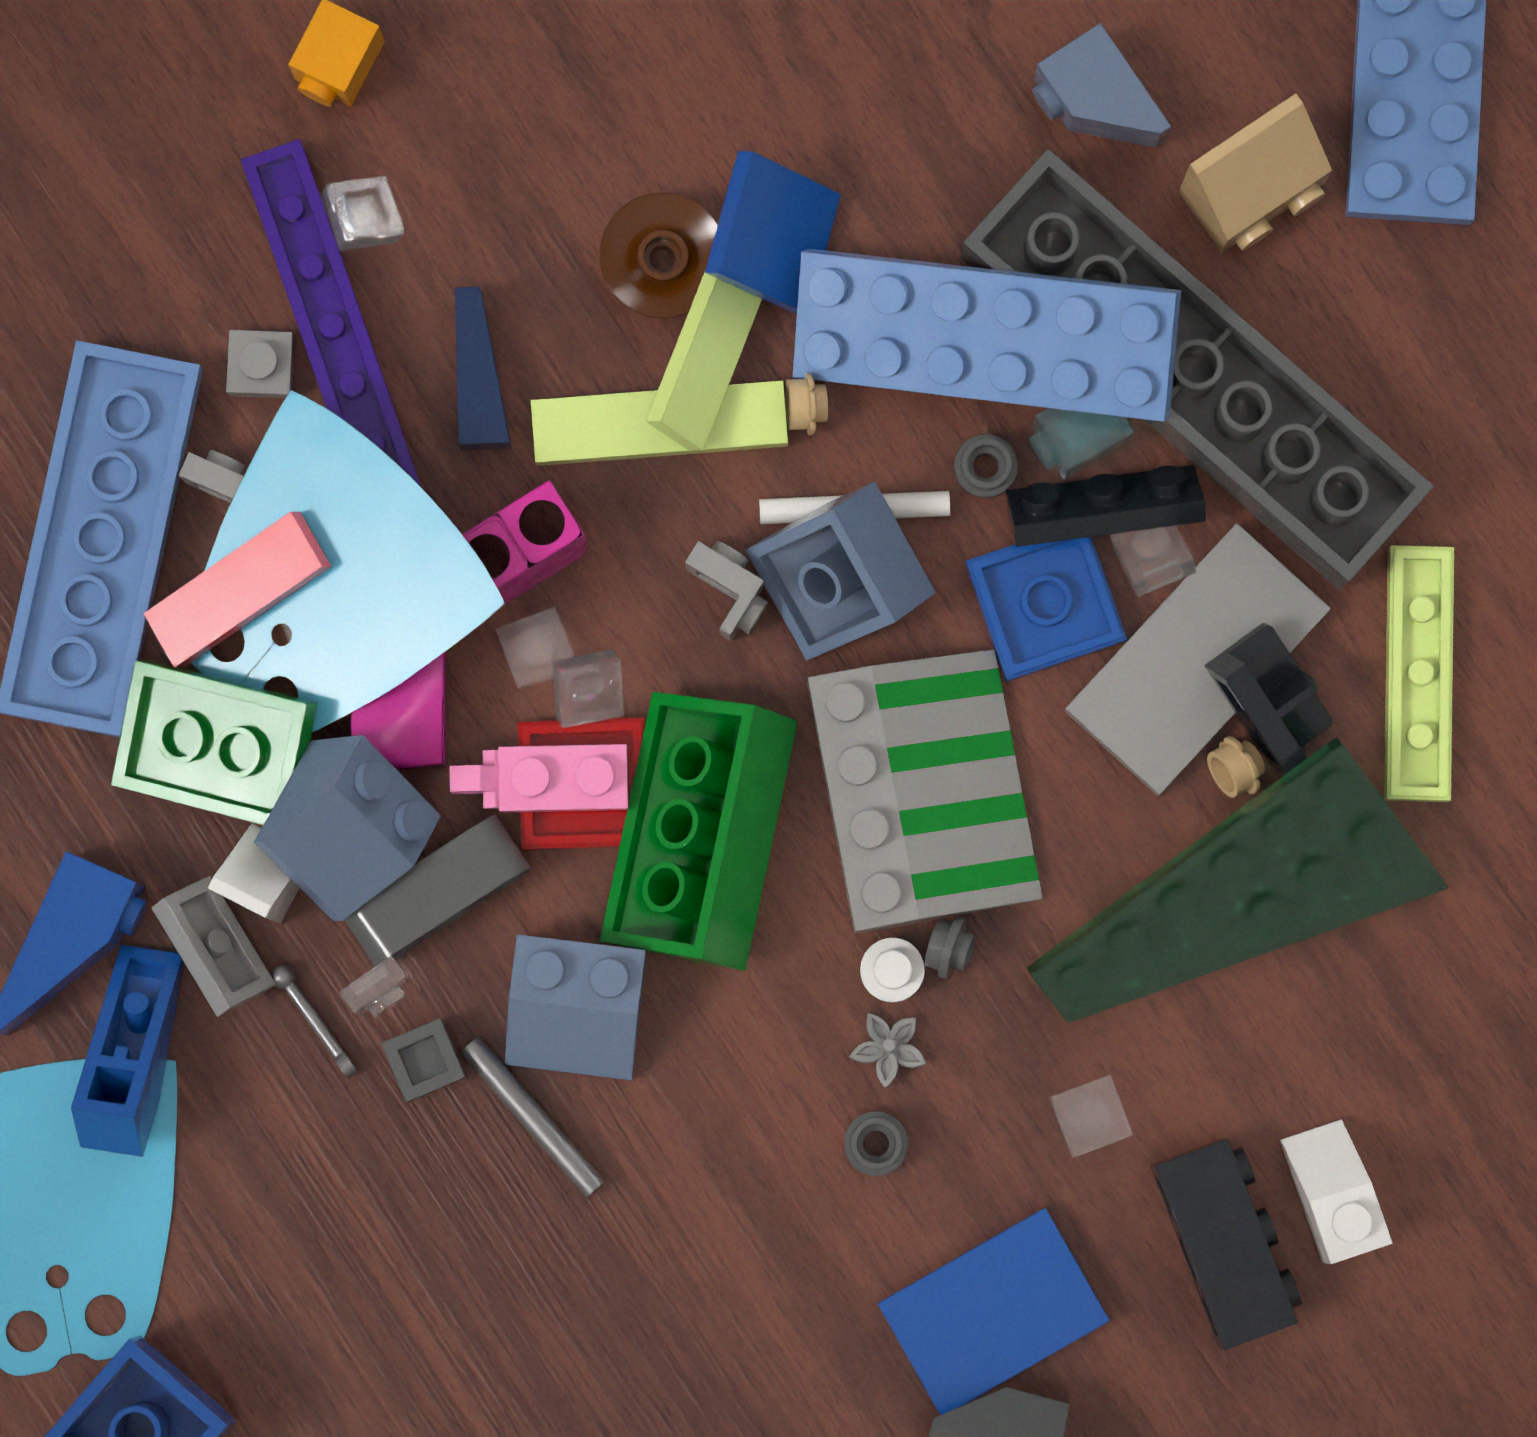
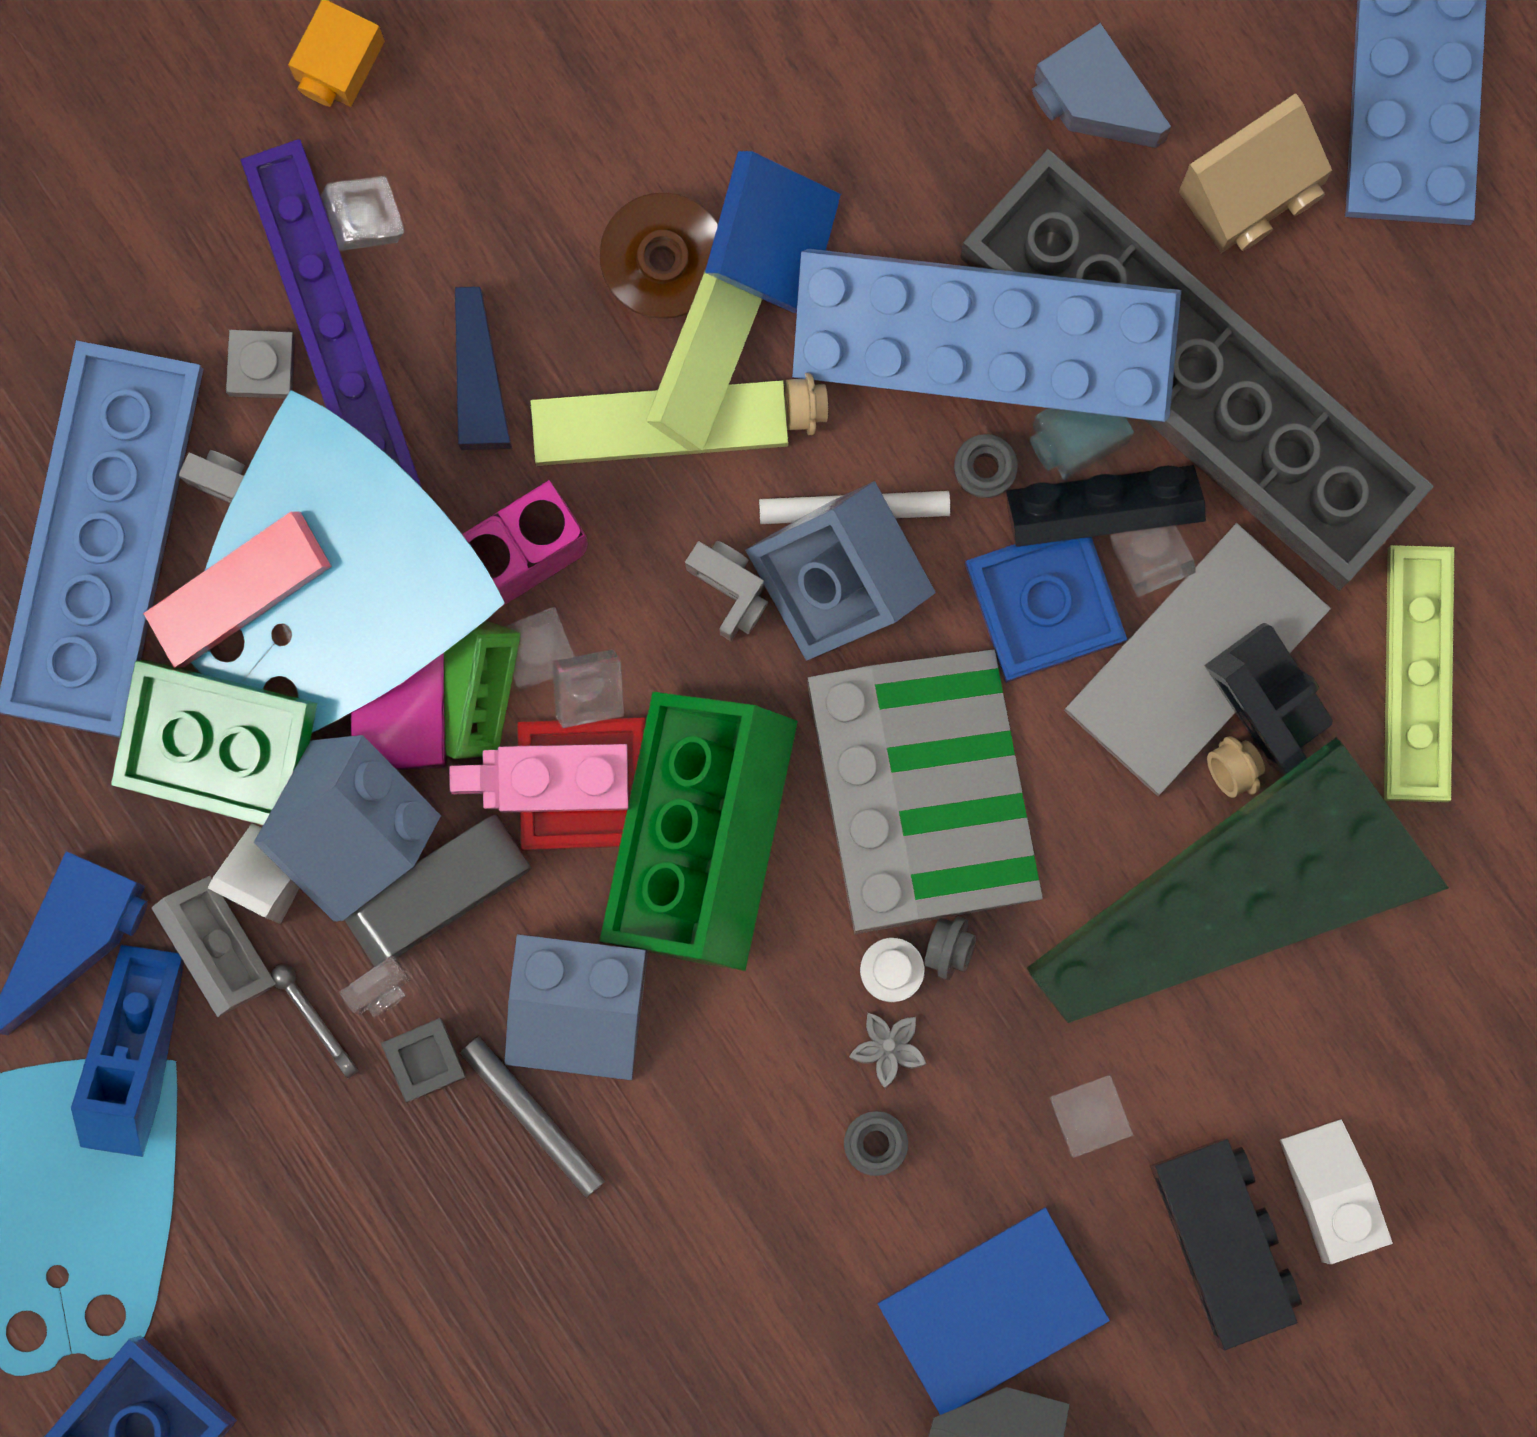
none -> bright green slope [444,621,520,759]

